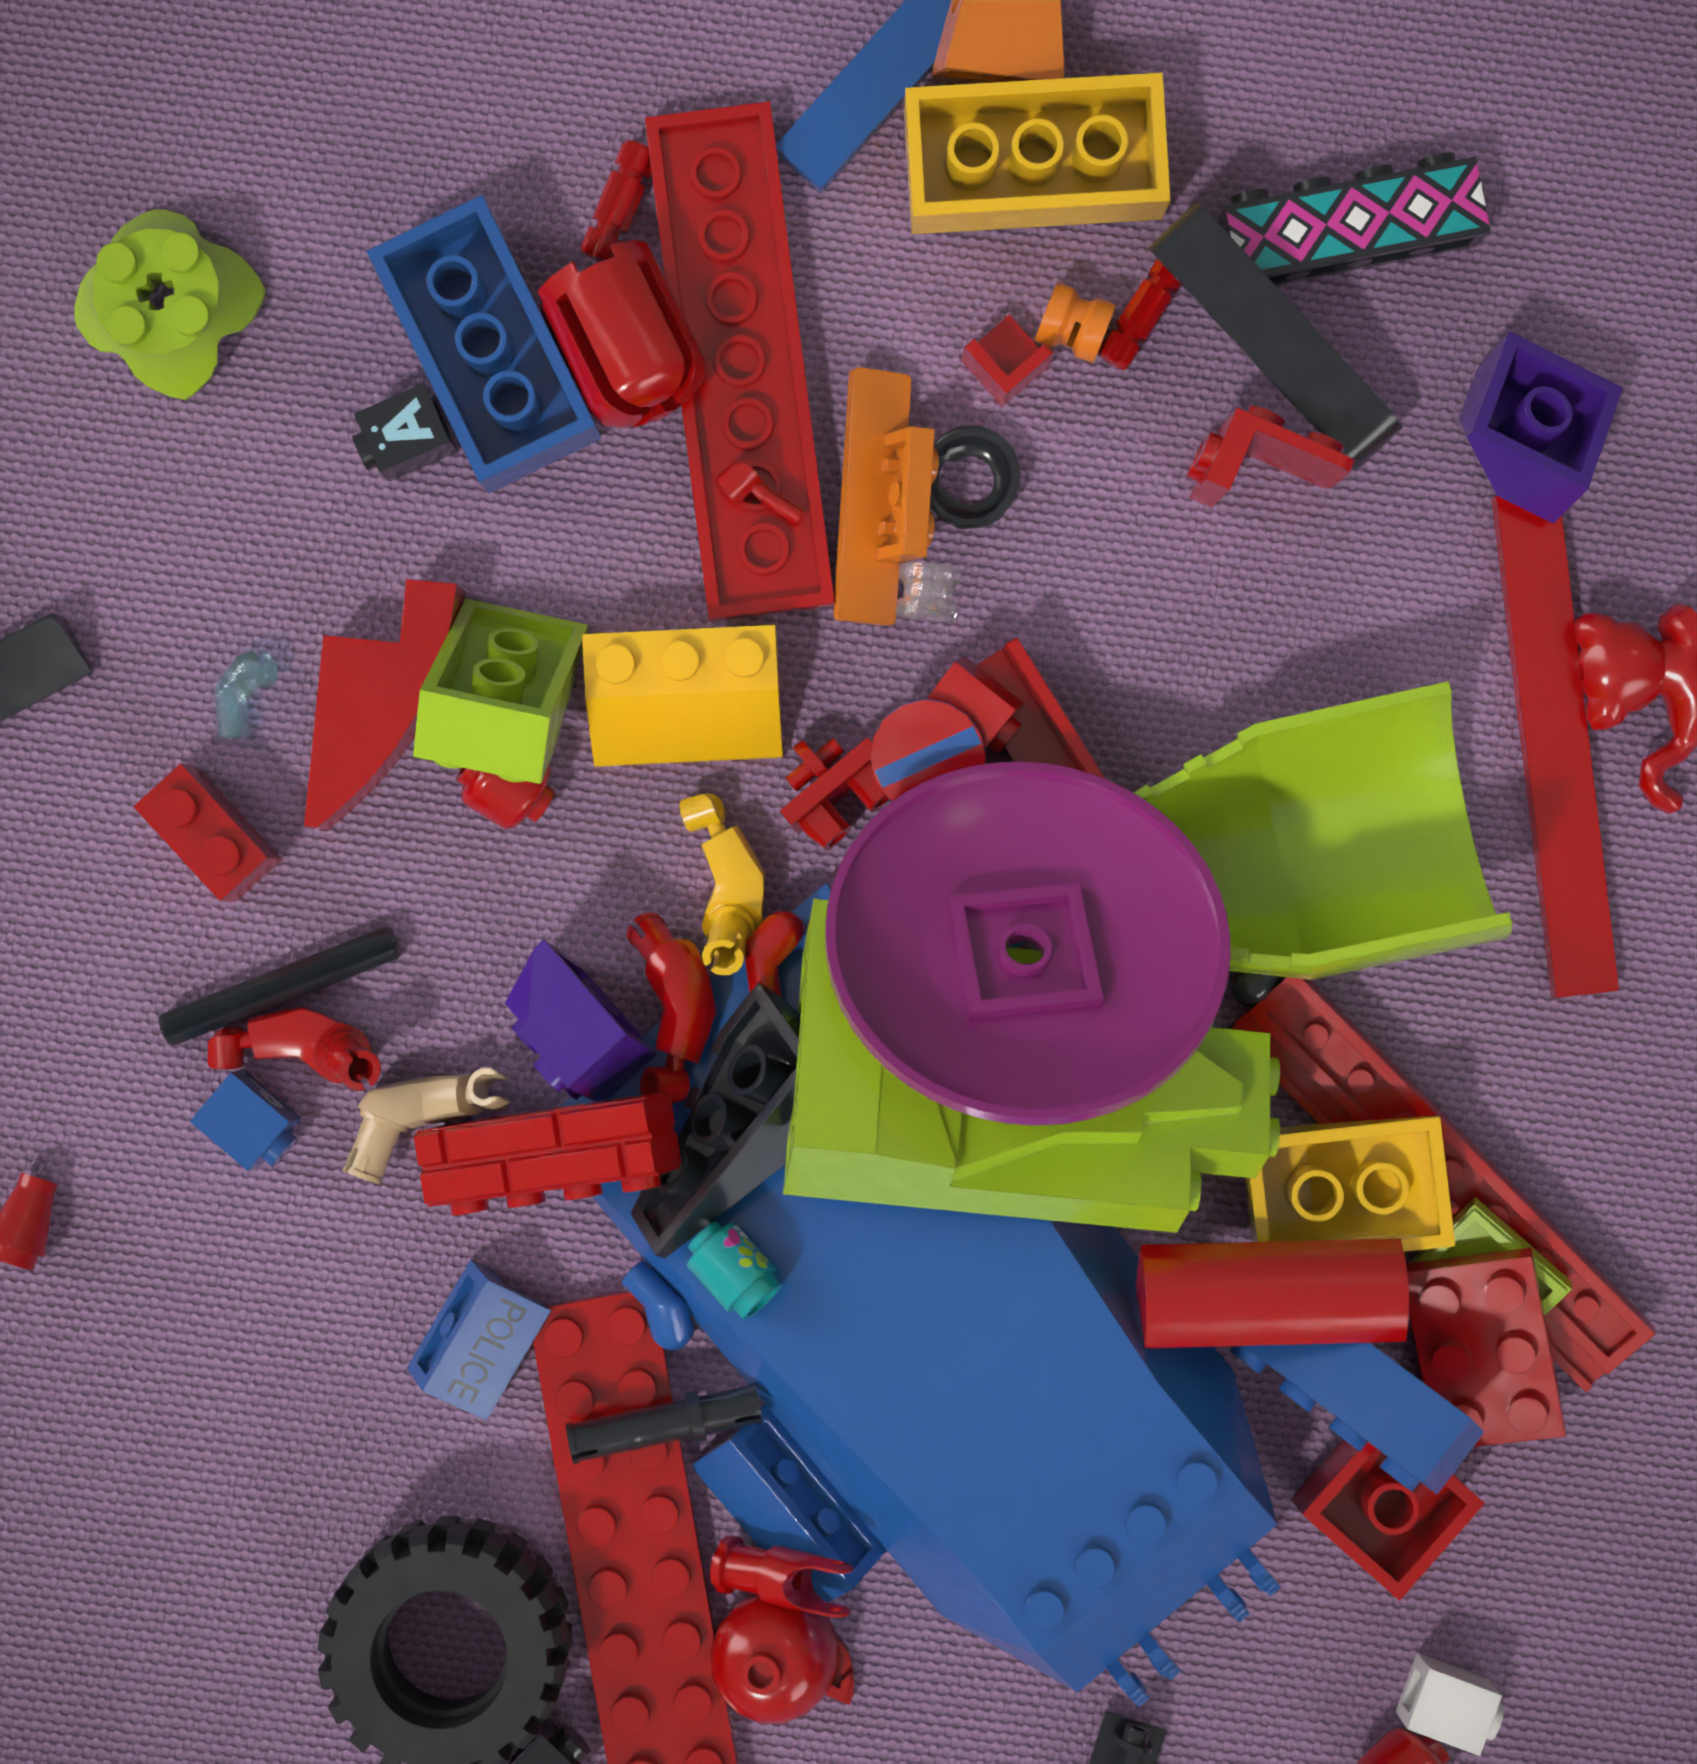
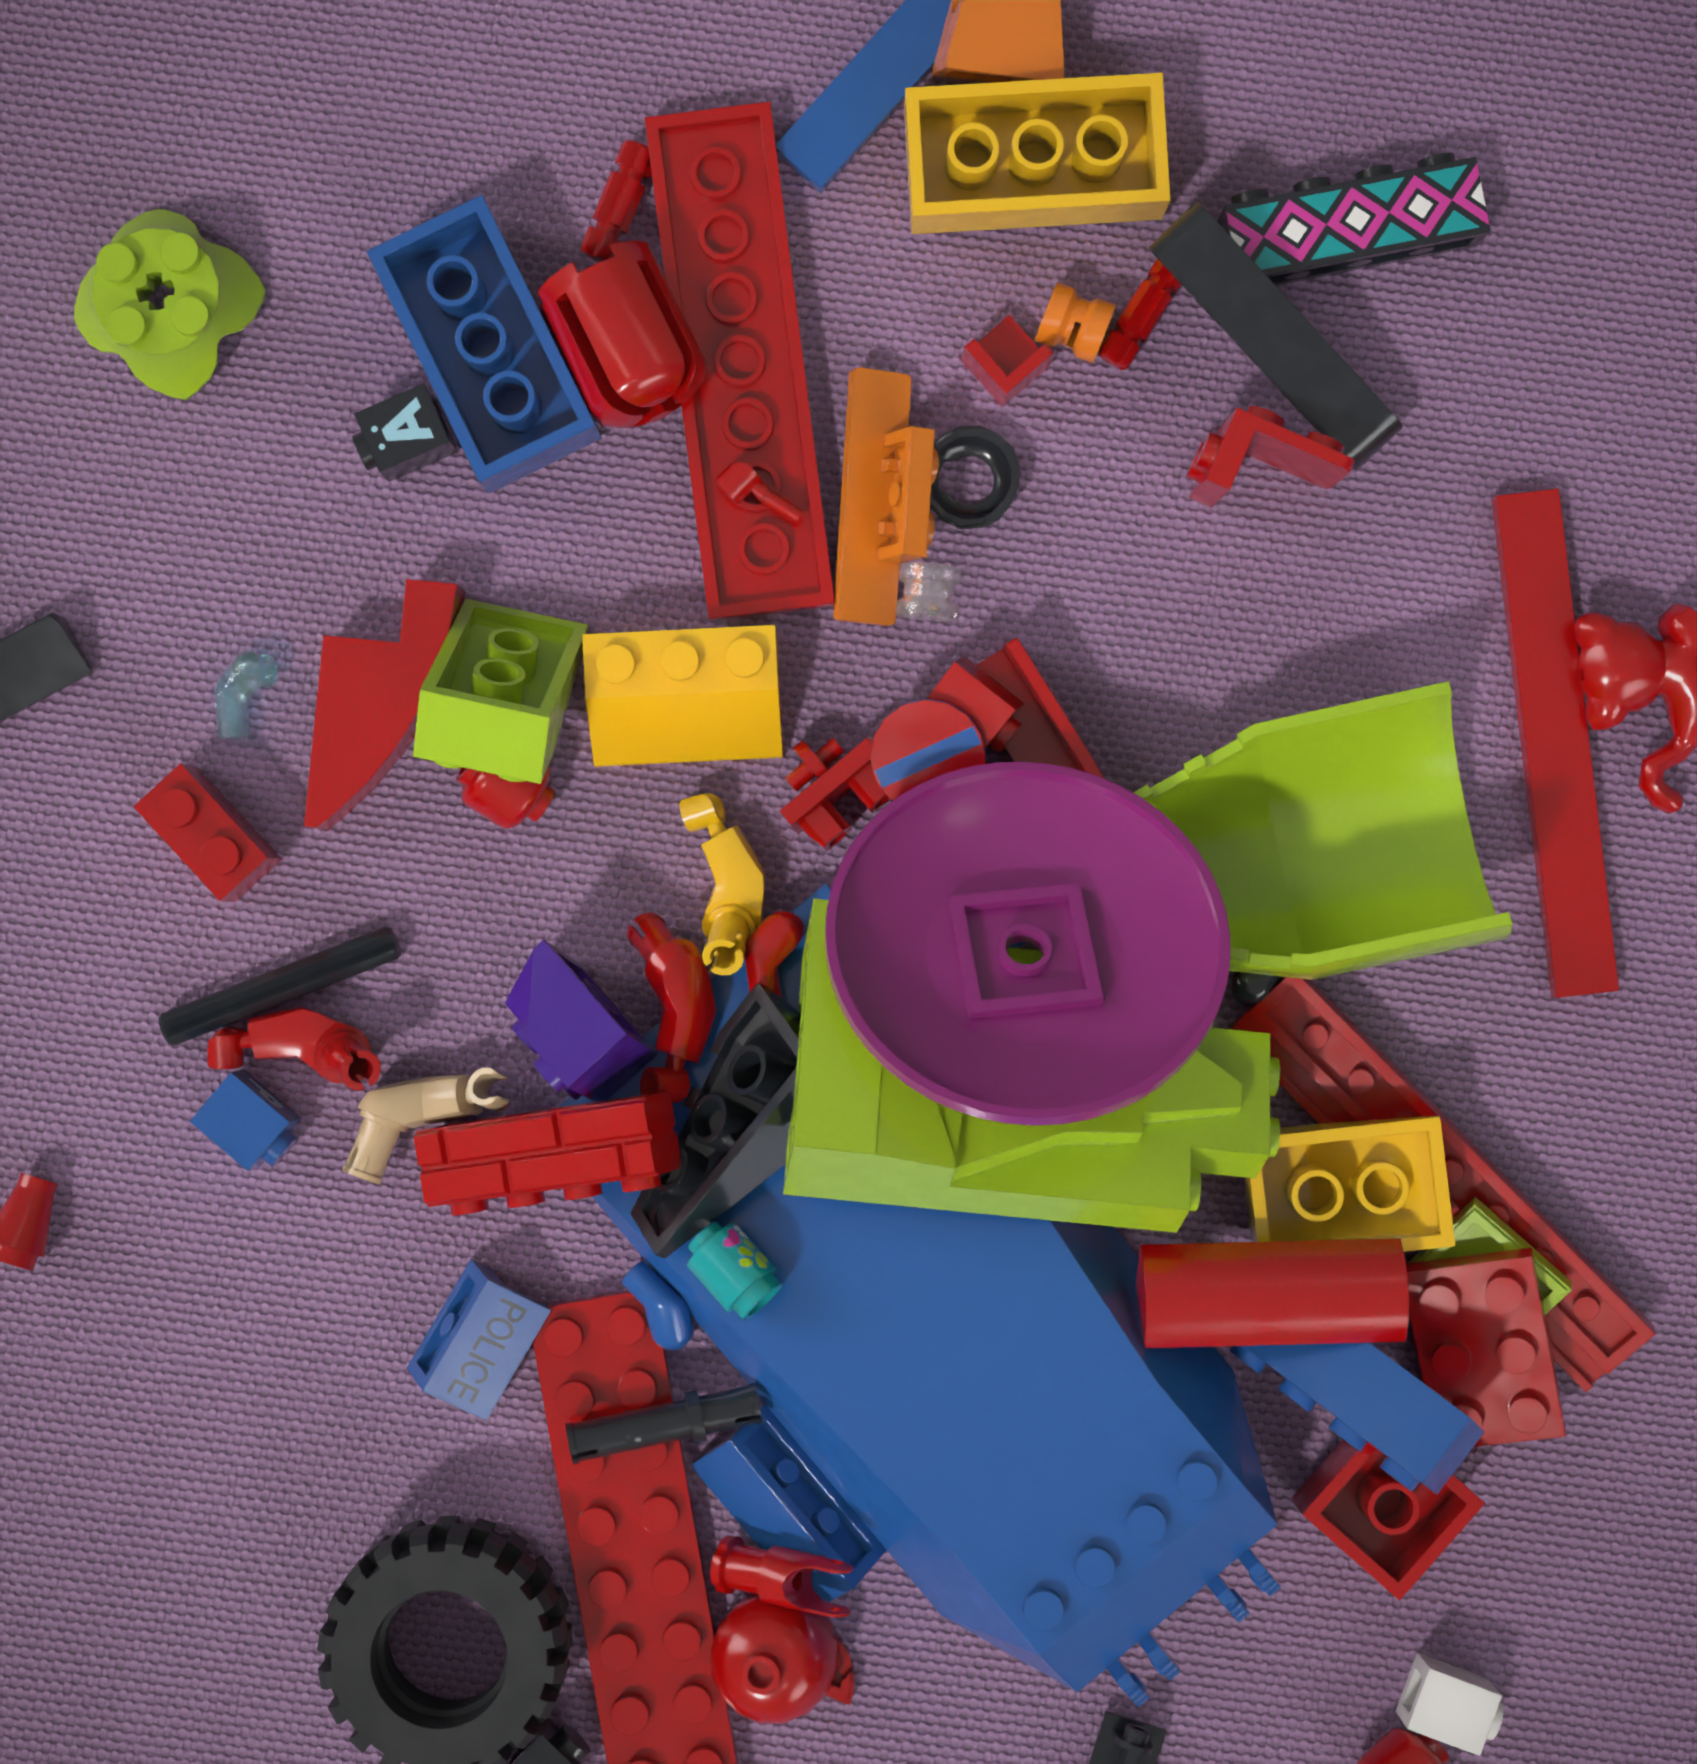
dark purple slope [1459,331,1623,524] -> none

